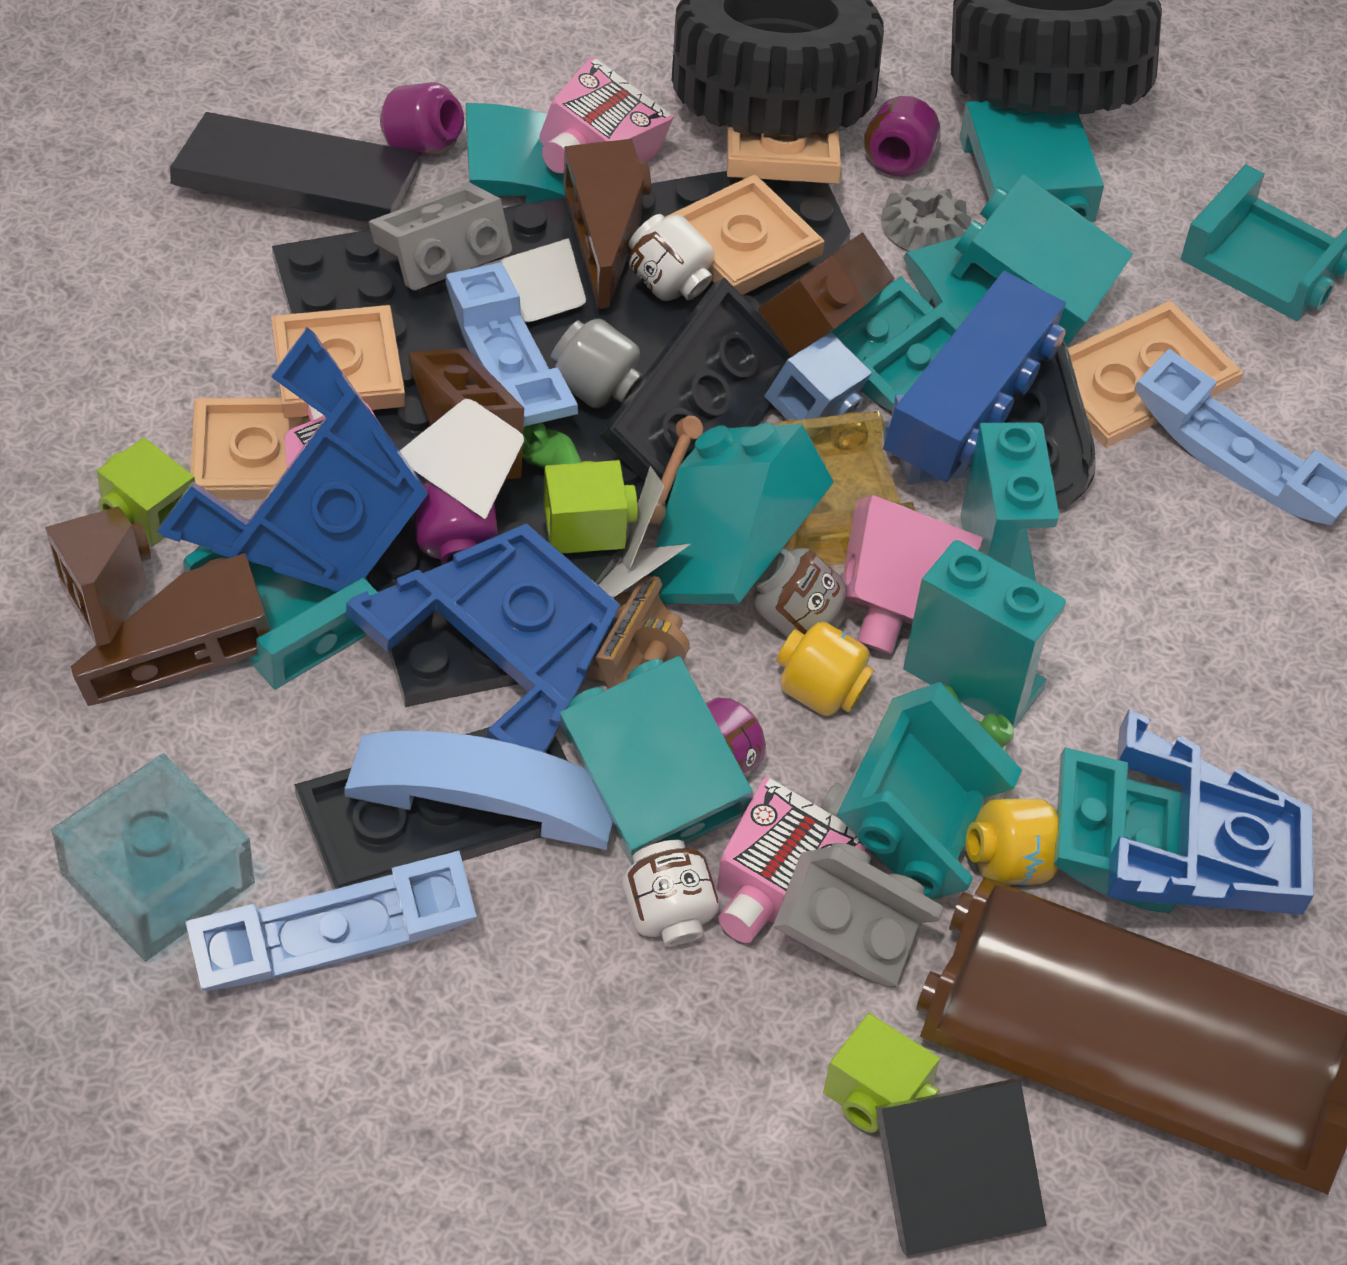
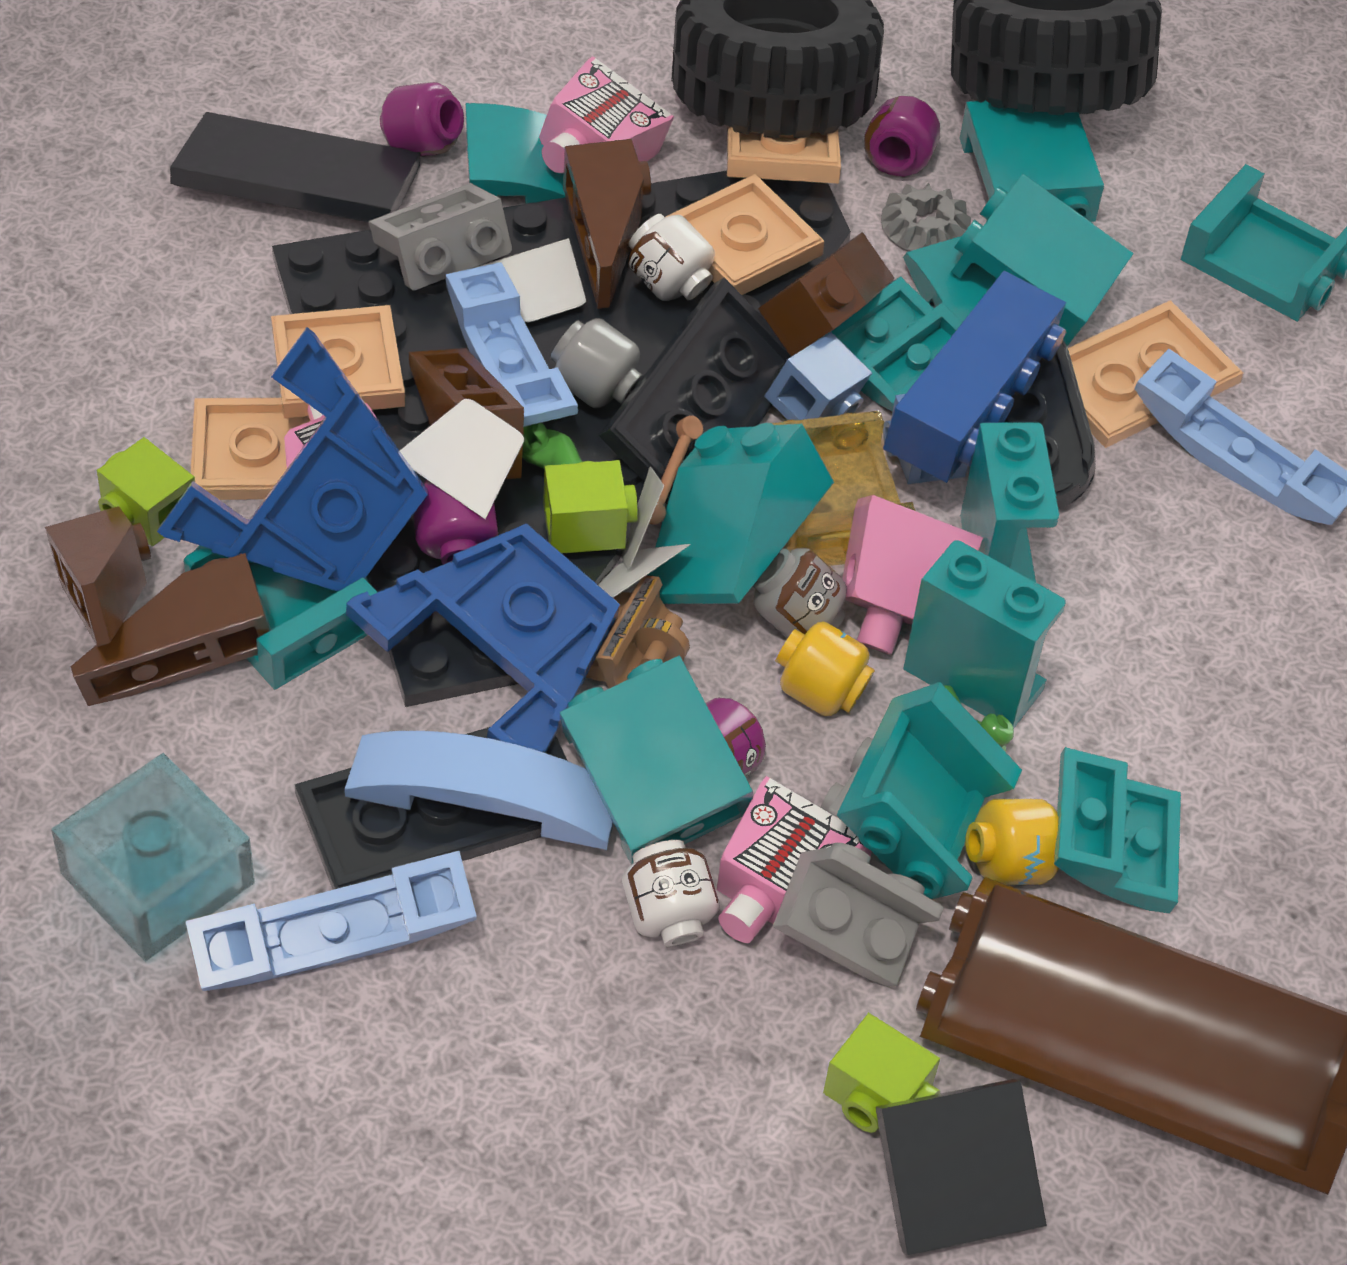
blue wing [1107,709,1314,915] -> none

